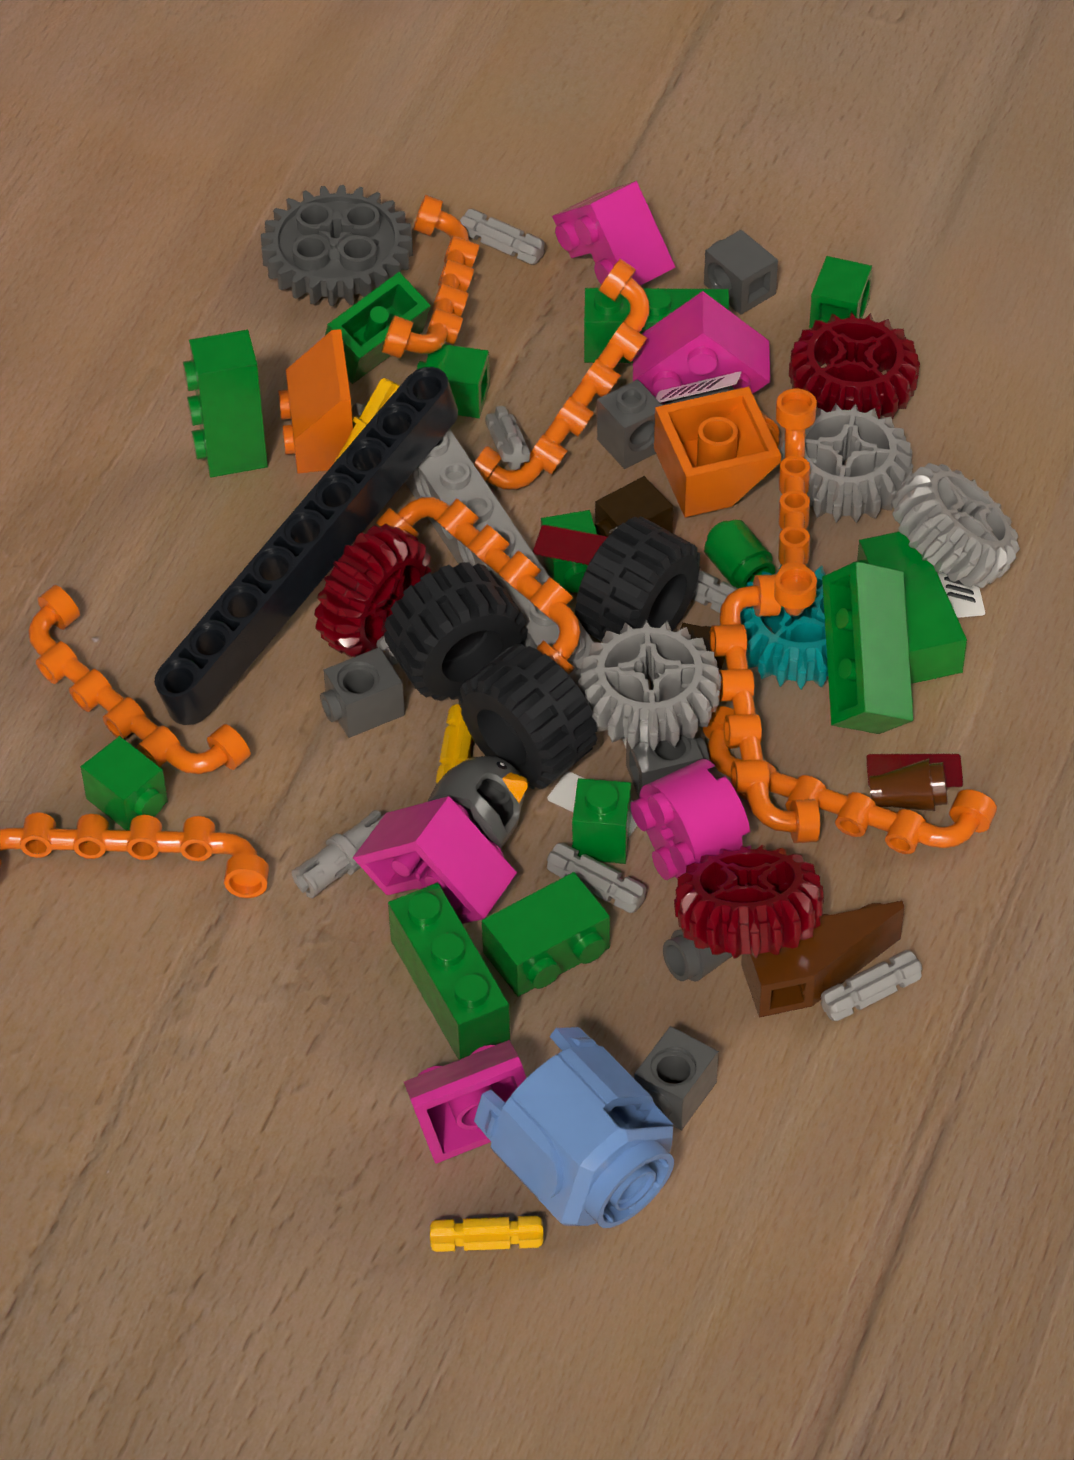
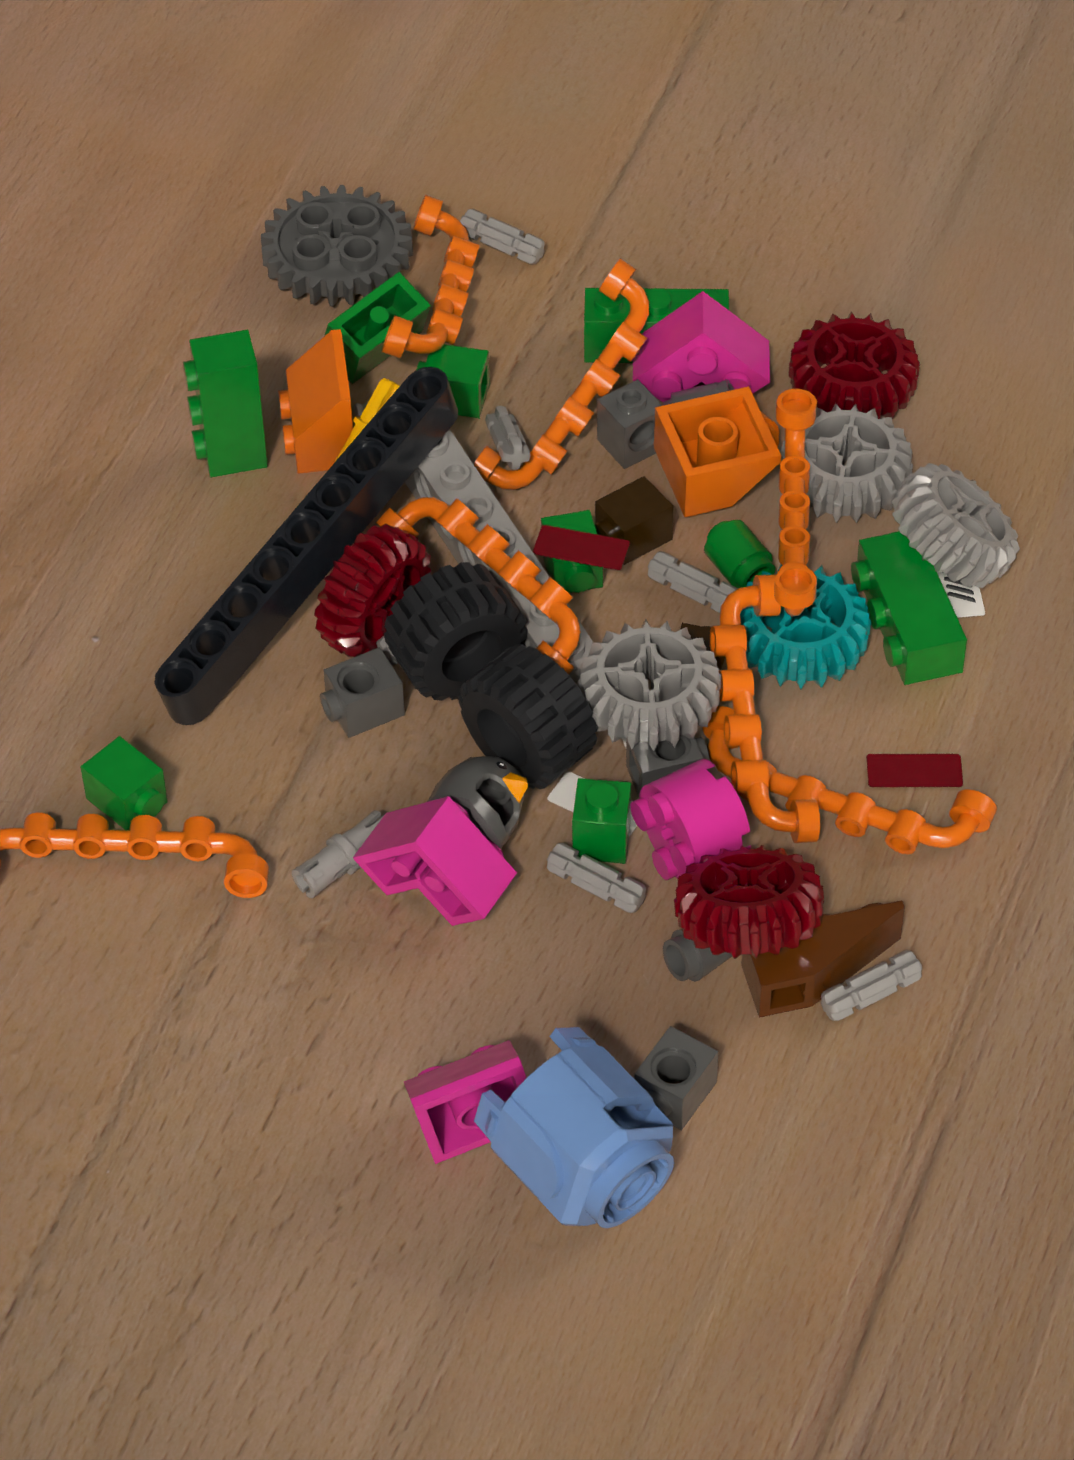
orange bar [29,585,251,774] -> none
green brick [388,882,510,1060] -> none
yellow axle [430,1216,544,1252] -> none
yellow axle [436,704,474,783] -> none
green brick [482,872,610,997] -> none
dark pink brick [552,181,676,286] -> none
black tyre [575,516,700,641] -> none
sticker [656,371,742,403] -> none
dark grey brick [704,230,778,315] -> none
green brick [809,256,872,328] -> none
green brick [822,562,913,734] -> none
reddish brown cone [869,759,948,811] -> none

